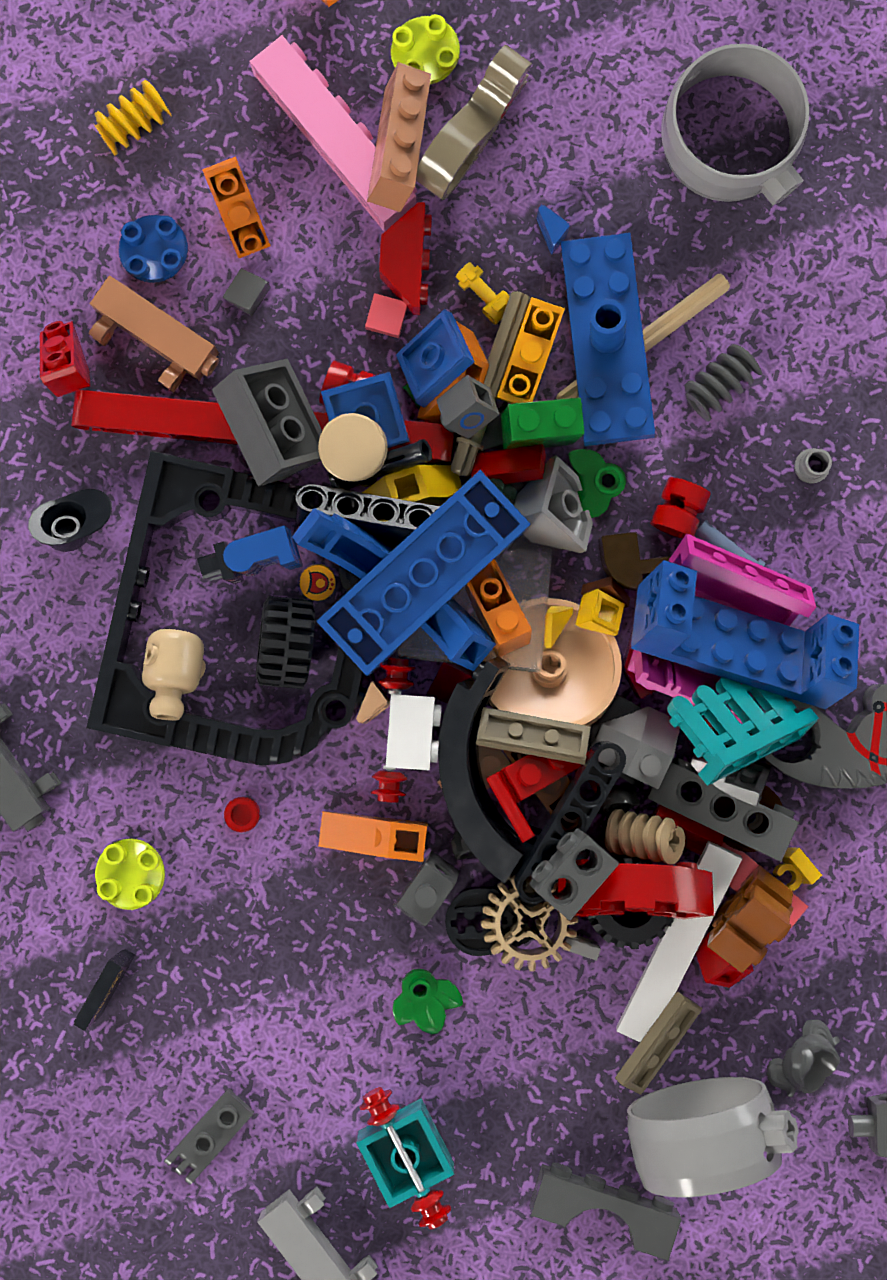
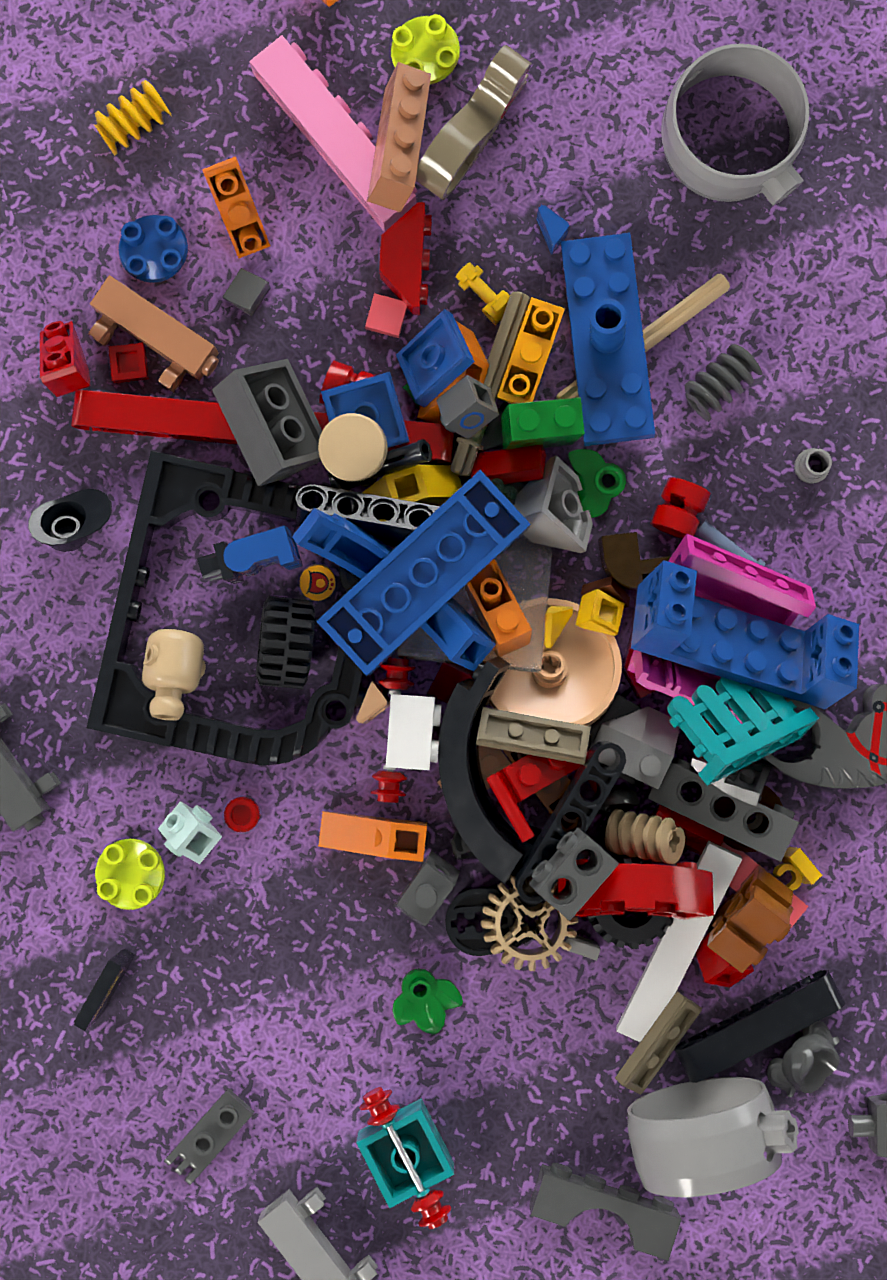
none -> red tile [108,342,149,383]
none -> light aqua brick [158,801,222,864]
none -> black beam [674,970,845,1083]

